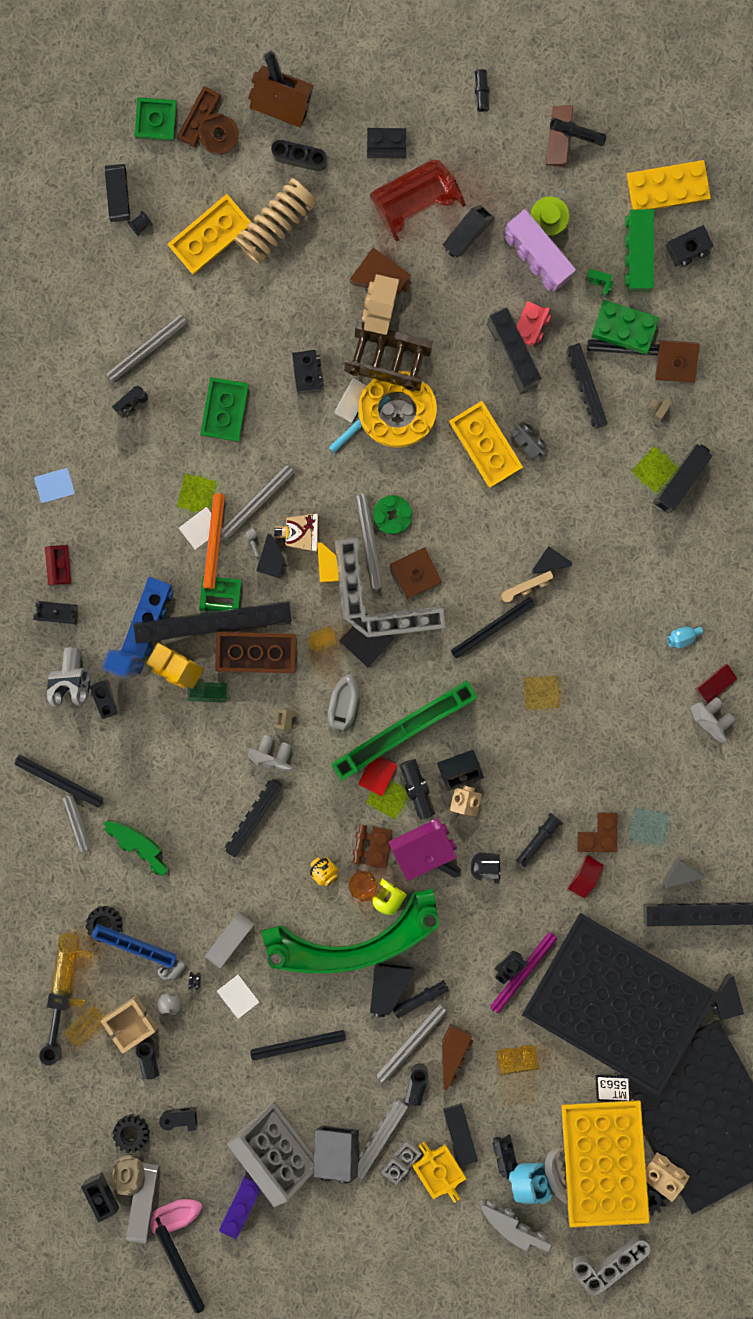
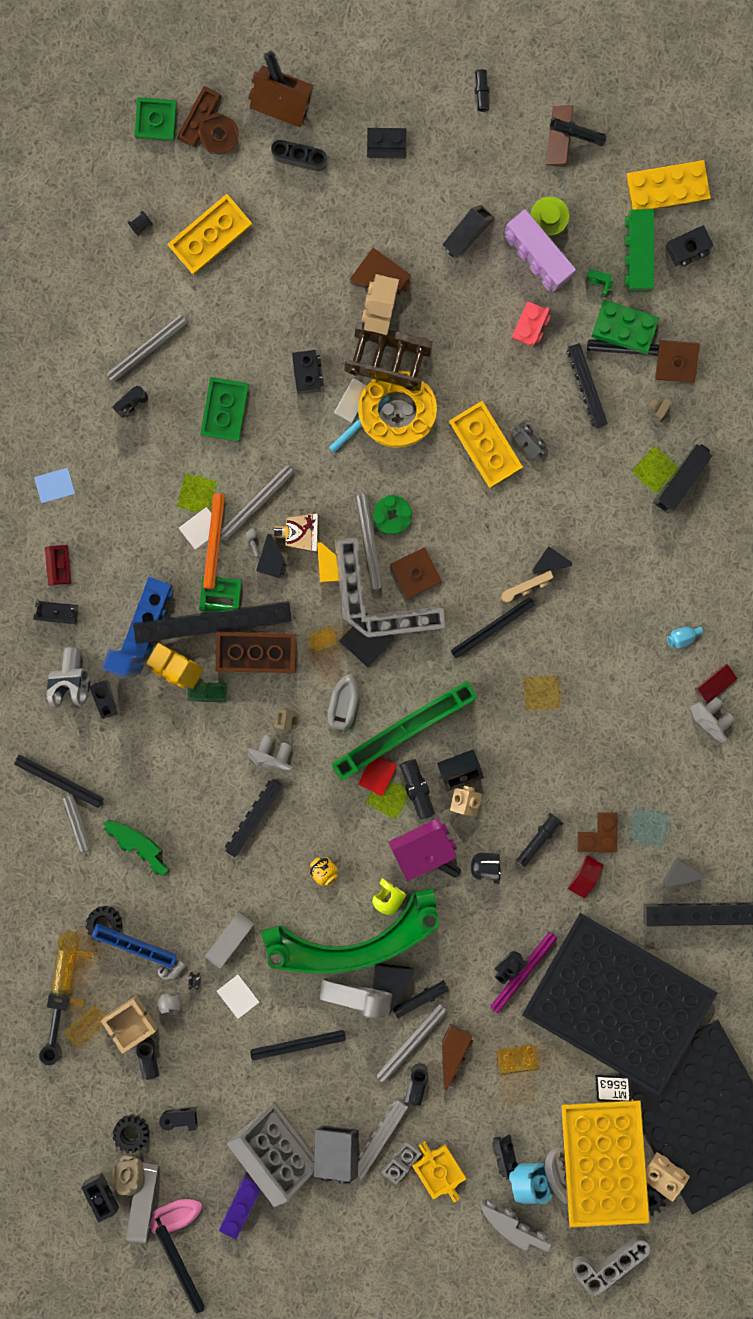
black beam [105,164,131,222] -> none
tan piece [234,178,317,264] -> none
clear orange hair [348,871,378,902] -> none
reddish brown plate [352,824,392,869] -> none
clear red windscreen [370,160,466,242] -> none
black tile [443,1103,478,1167] -> none
black arch [487,307,542,394] -> none
black slope [711,973,744,1020] -> none
none -> light grey beam [320,978,392,1018]

